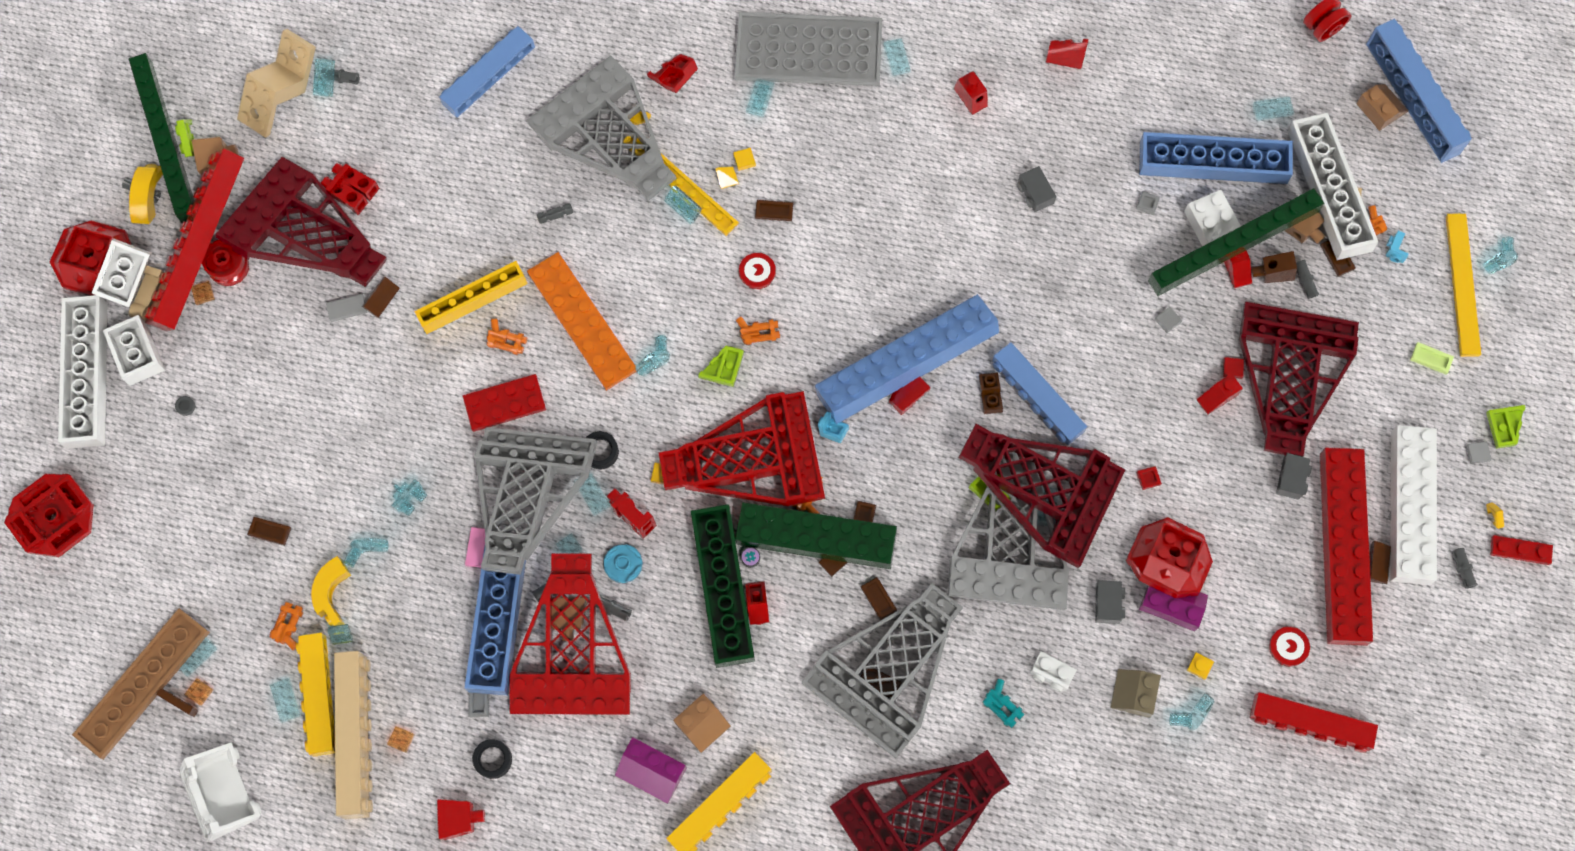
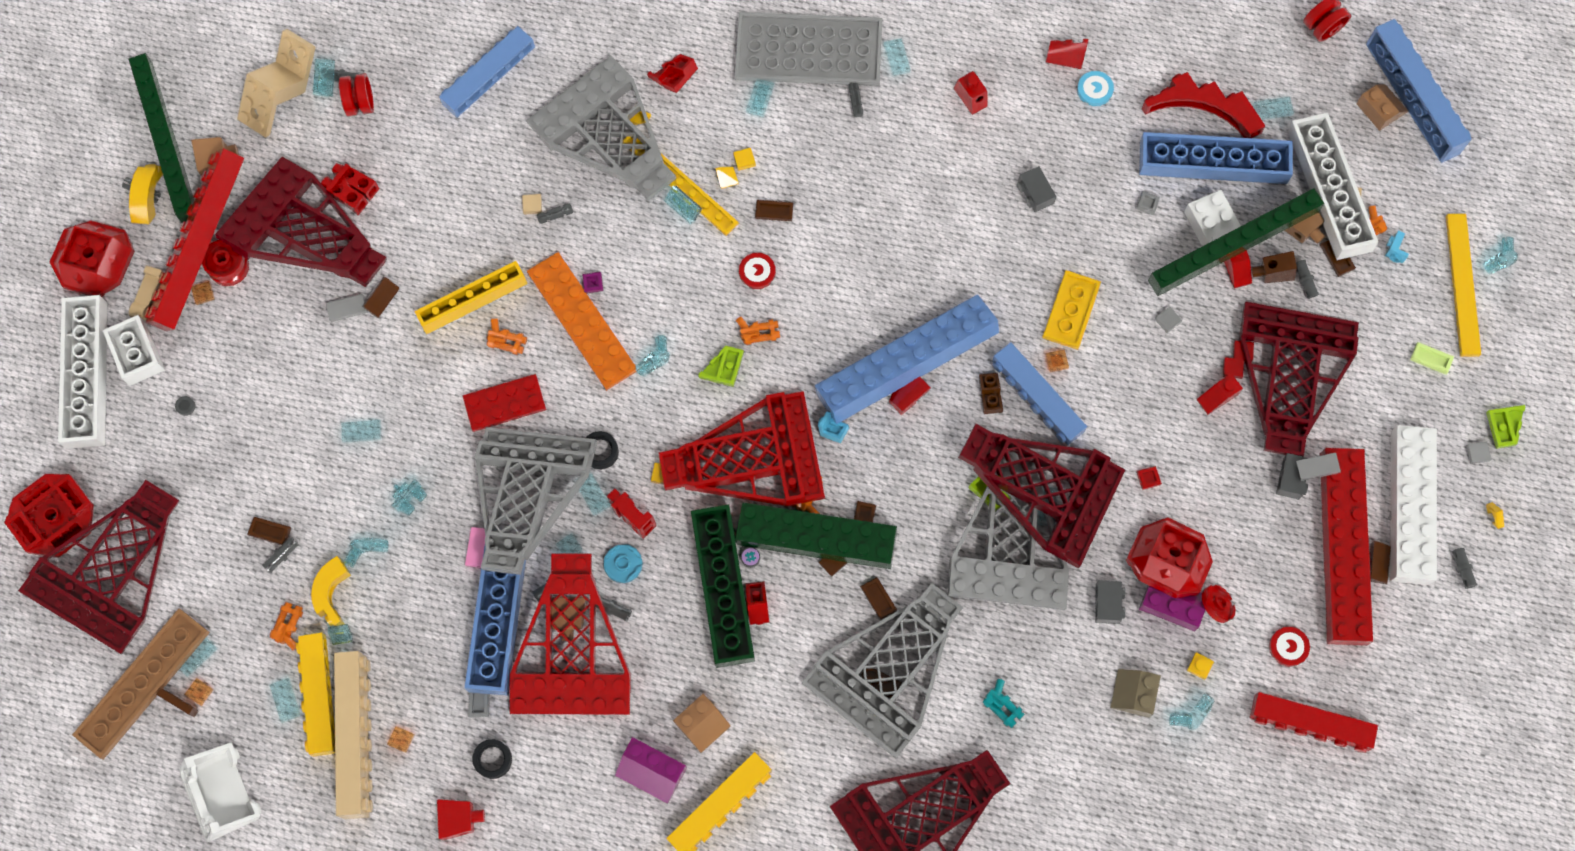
white brick [92,239,151,307] -> none
lime wing [175,119,194,157] -> none
white bracket [1030,651,1077,692] -> none
red plate [1490,535,1553,565] -> none
none -> dark red wing [18,480,180,655]
none -> dark grey pin [262,537,299,573]
none -> red wheel [339,73,374,117]
none -> clear light blue tile [342,420,381,443]
none -> tan tile [522,194,542,215]
none -> magenta tile [582,272,604,294]
none -> dark grey axle [848,83,863,117]
none -> yellow tile [1042,270,1101,350]
none -> clear orange tile [1045,349,1069,373]
none -> medium azure tile [1077,71,1114,106]
none -> red arch [1142,72,1265,138]
none -> red tile [1202,585,1236,623]
none -> red tile [1233,340,1254,362]
none -> light grey tile [1296,453,1341,481]

